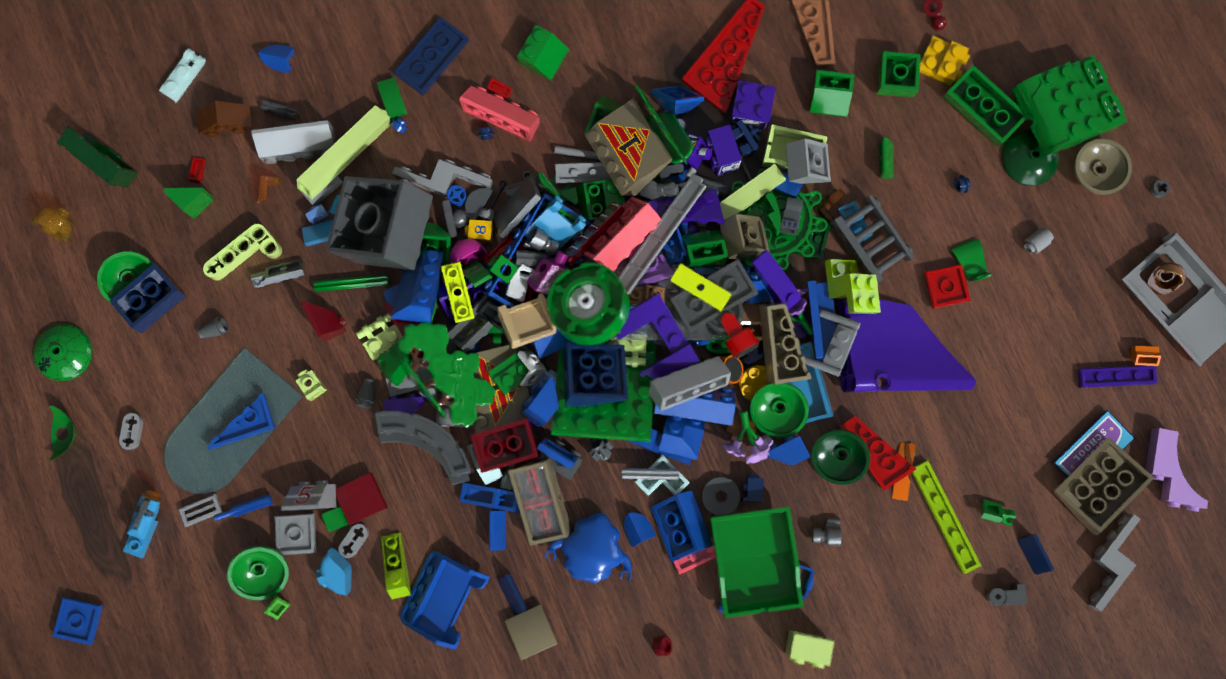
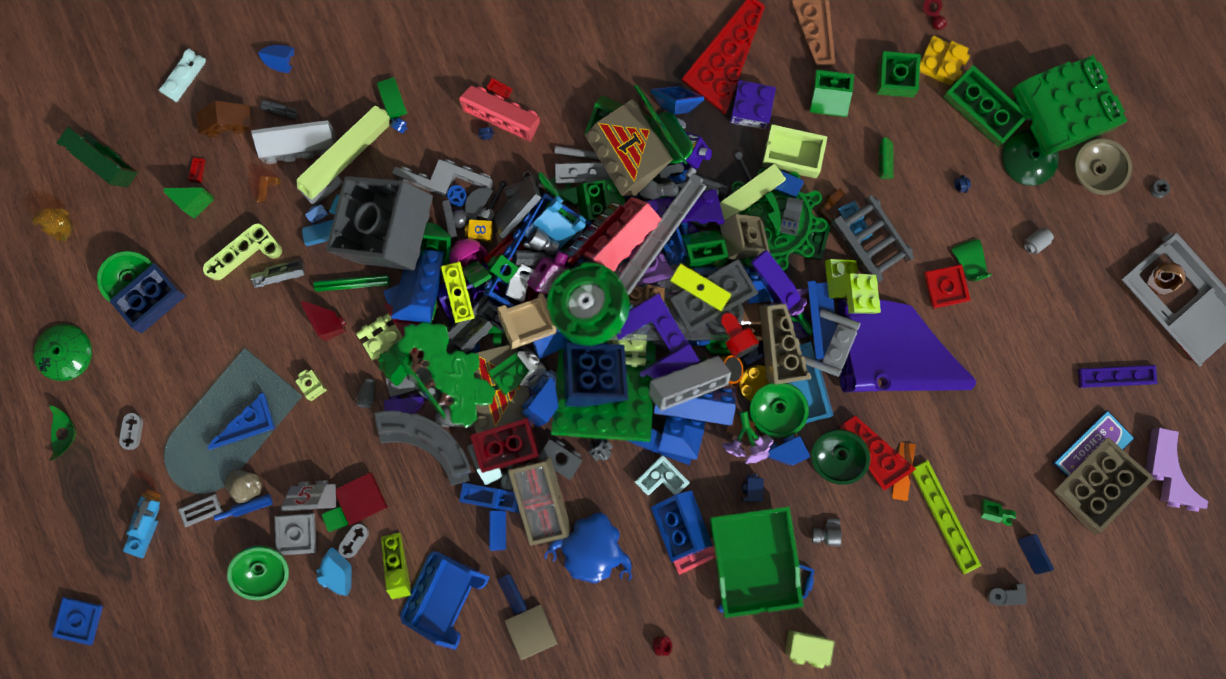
dark grey cone [198,317,229,339] -> none
bright green slope [263,596,291,620] -> none
dark blue tile [393,16,470,97] -> none
green slope [517,25,569,81] -> none
blue tile [537,438,578,470] -> none
light grey axle [621,468,679,480] -> none
blue brick [624,512,656,547] -> none
dark grey tile [702,477,740,516] -> none
dark purple brick [705,125,742,176] -> none
dark blue hips [732,120,762,157] -> none
light grey slope [786,138,831,184] -> none
light grey bracket [1088,514,1140,612] -> none
orange piece [1131,346,1161,366] -> none
none -> dark tan hair [224,469,262,503]

